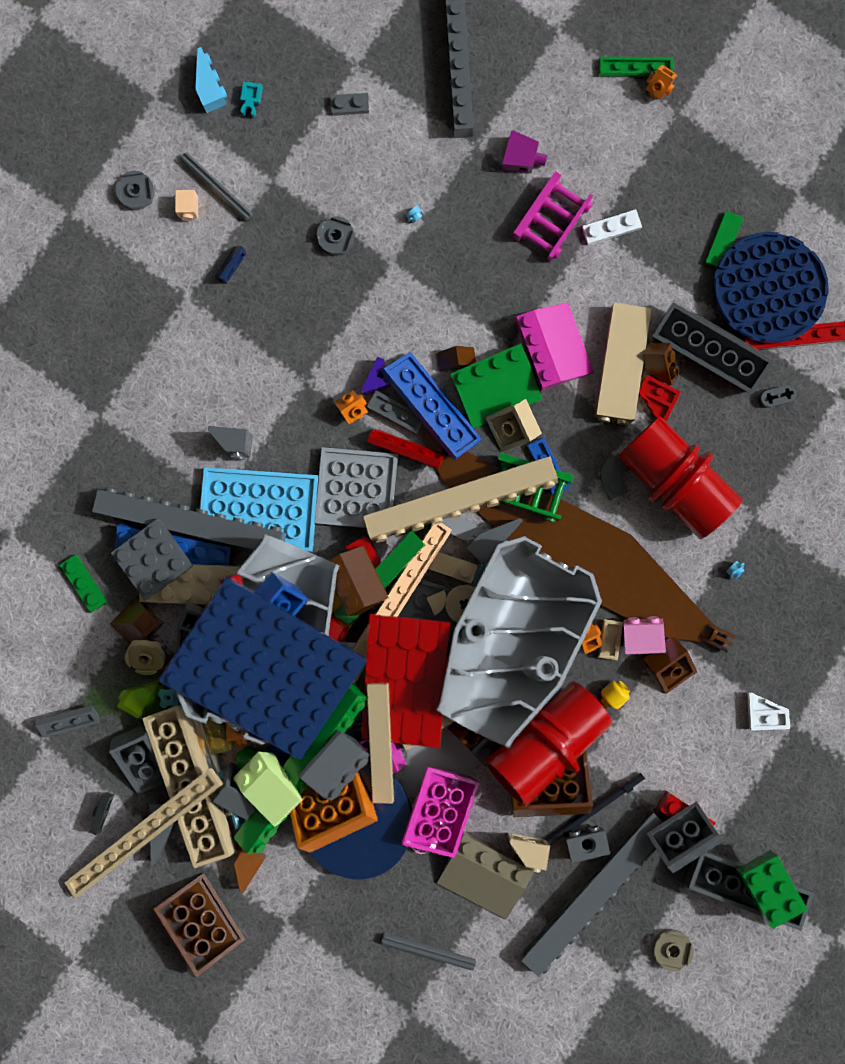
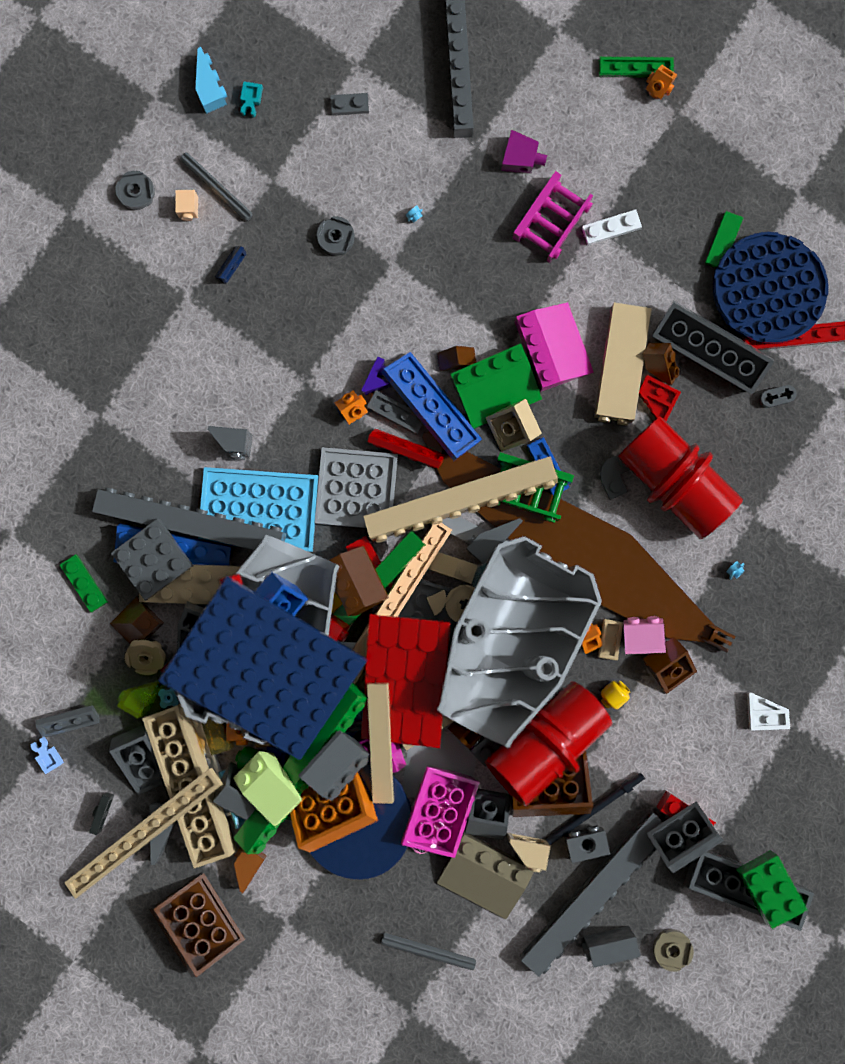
none -> light blue plate [31,737,64,774]
none -> dark grey slope [465,788,510,840]
none -> dark grey brick [581,926,641,968]

